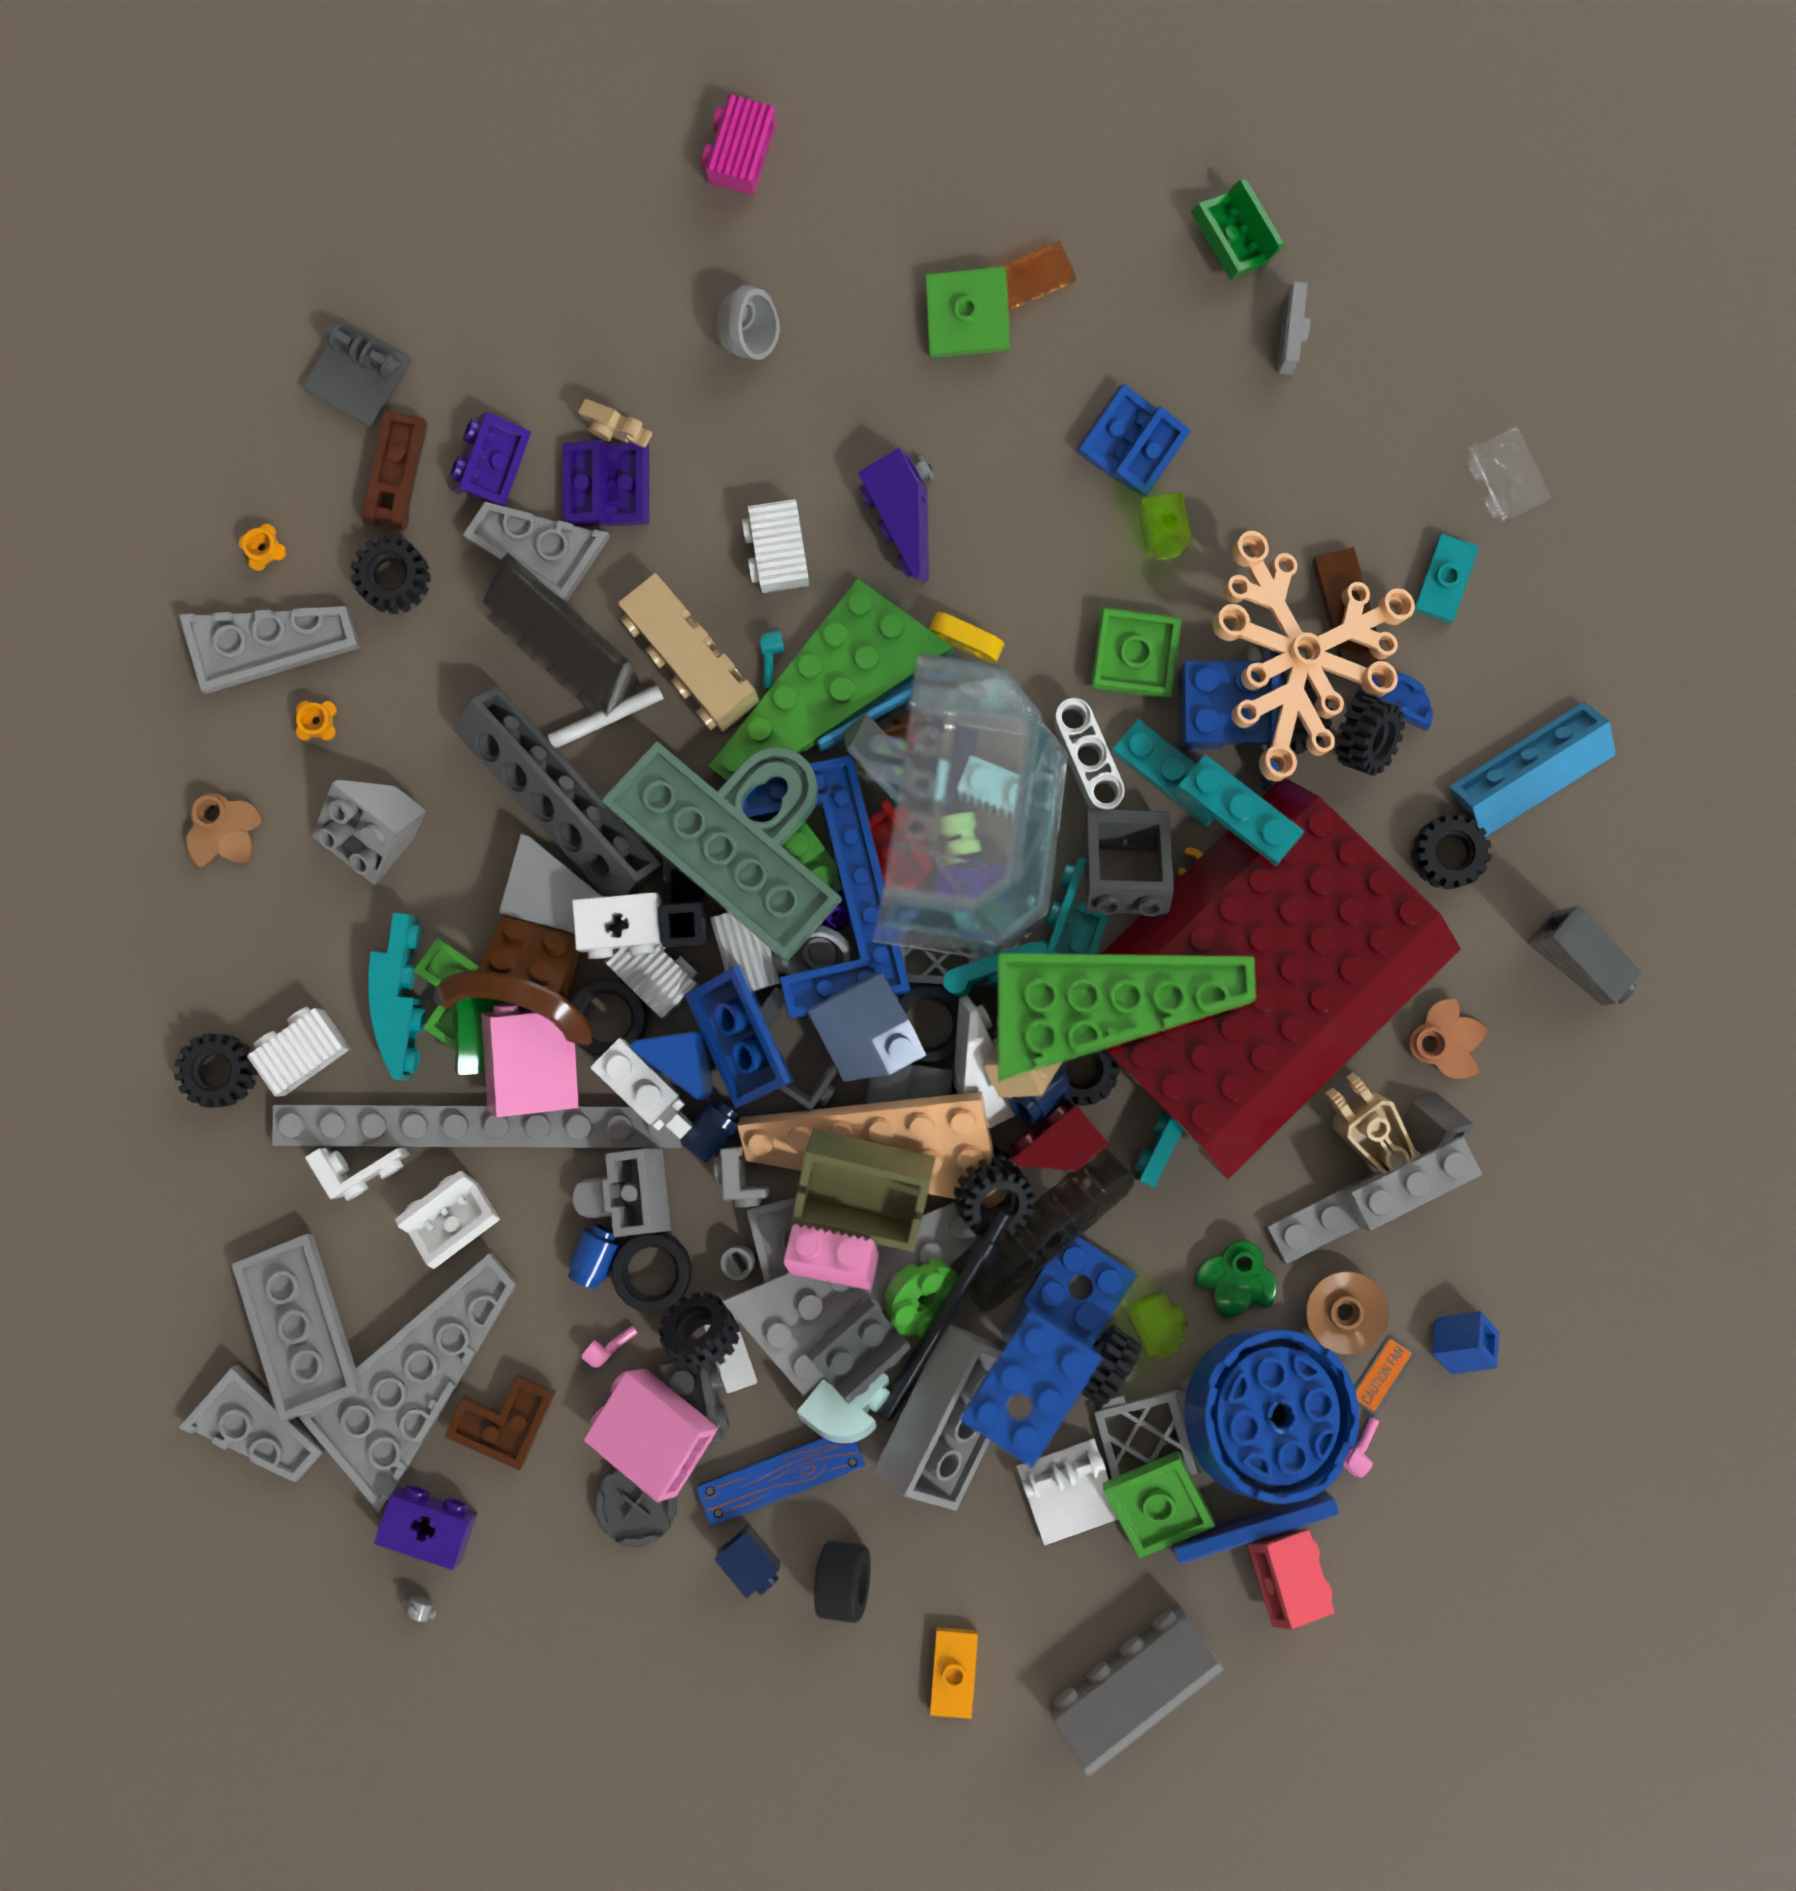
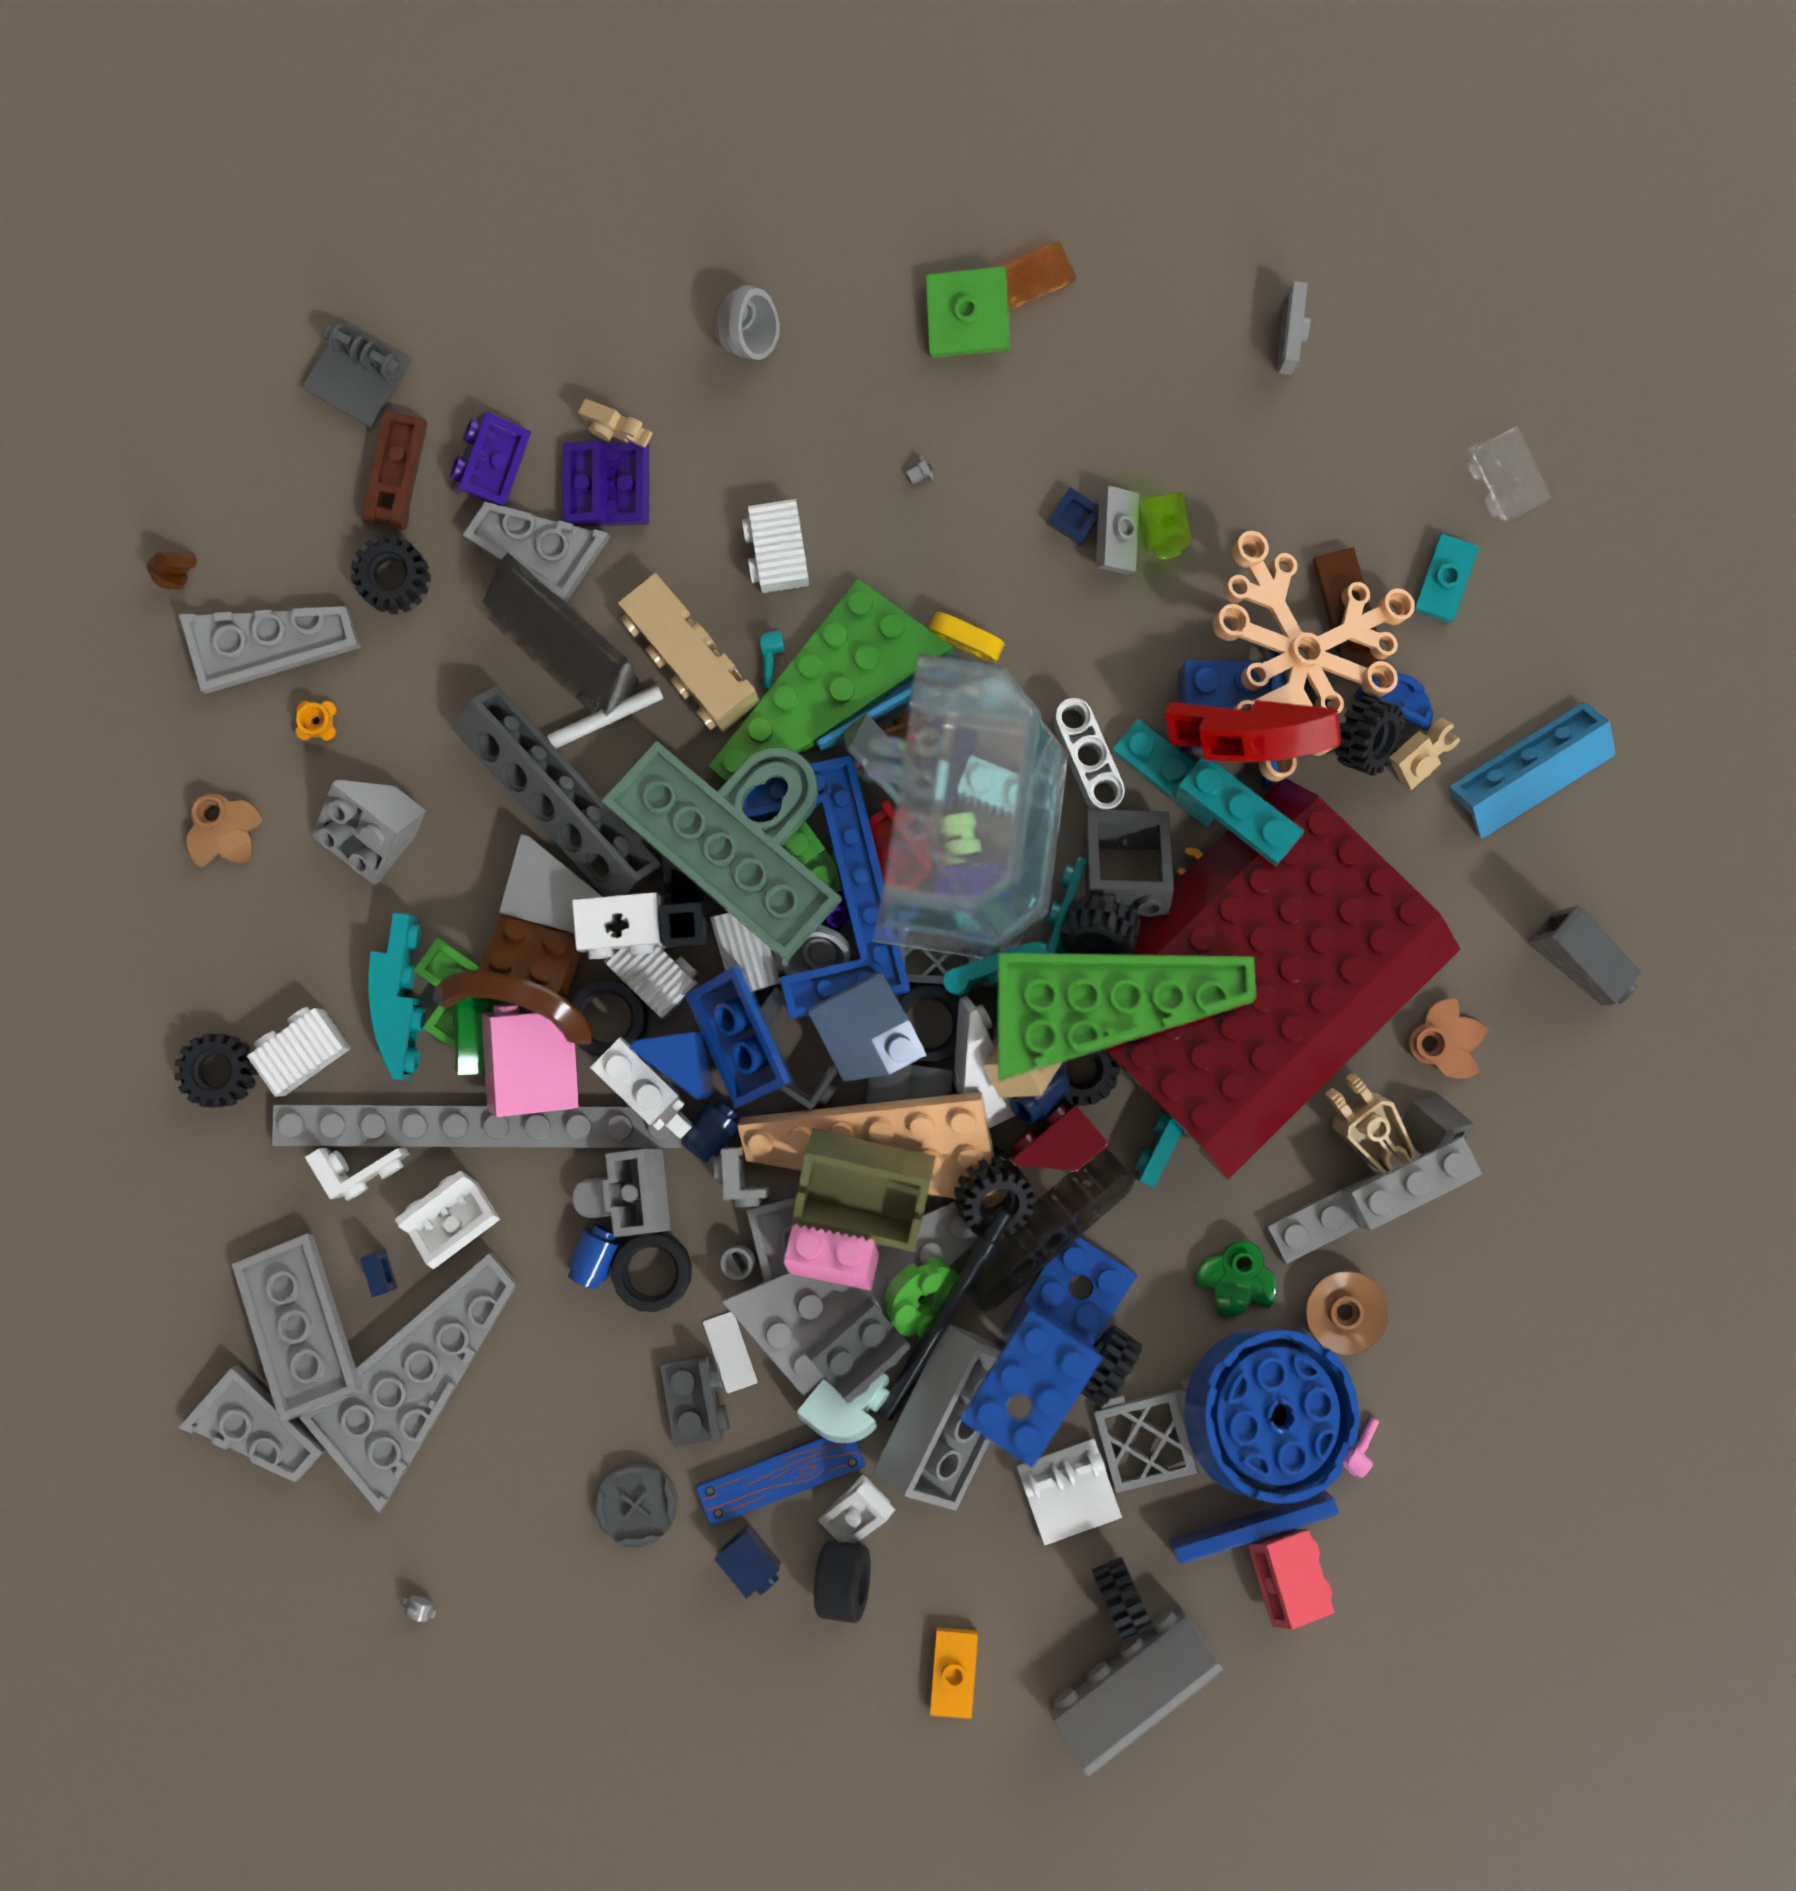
light orange plate [238,524,286,571] -> none
dark purple brick [374,1485,478,1570] -> none
reddish brown plate [444,1375,556,1470] -> none
bright pink hand [581,1325,638,1368] -> none
bright pink brick [584,1368,719,1502] -> none
black tyre [658,1292,740,1373] -> none
dark pink brick [701,94,776,196] -> none
dark purple slope [858,448,929,583] -> none
blue slope [1075,383,1191,497] -> none
bright green plate [1090,607,1182,700] -> none
bright green plate [1103,1451,1215,1559] -> none
clear neon green brick [1124,1290,1188,1359] -> none
green bracket [1191,179,1284,280] -> none
orange sticker [1355,1336,1417,1416] -> none
black tyre [1411,814,1492,889] -> none
blue panel [1432,1311,1499,1374] -> none
none -> reddish brown plate [147,552,197,589]
none -> dark blue tile [360,1249,398,1297]
none -> white slope [817,1475,895,1544]
none -> dark blue tile [1047,487,1099,546]
none -> black tyre [1060,895,1140,955]
none -> black tyre [1091,1556,1154,1643]
none -> light grey plate [1096,485,1140,575]
none -> red slope [1165,700,1341,762]
none -> tan plate [1389,717,1460,790]

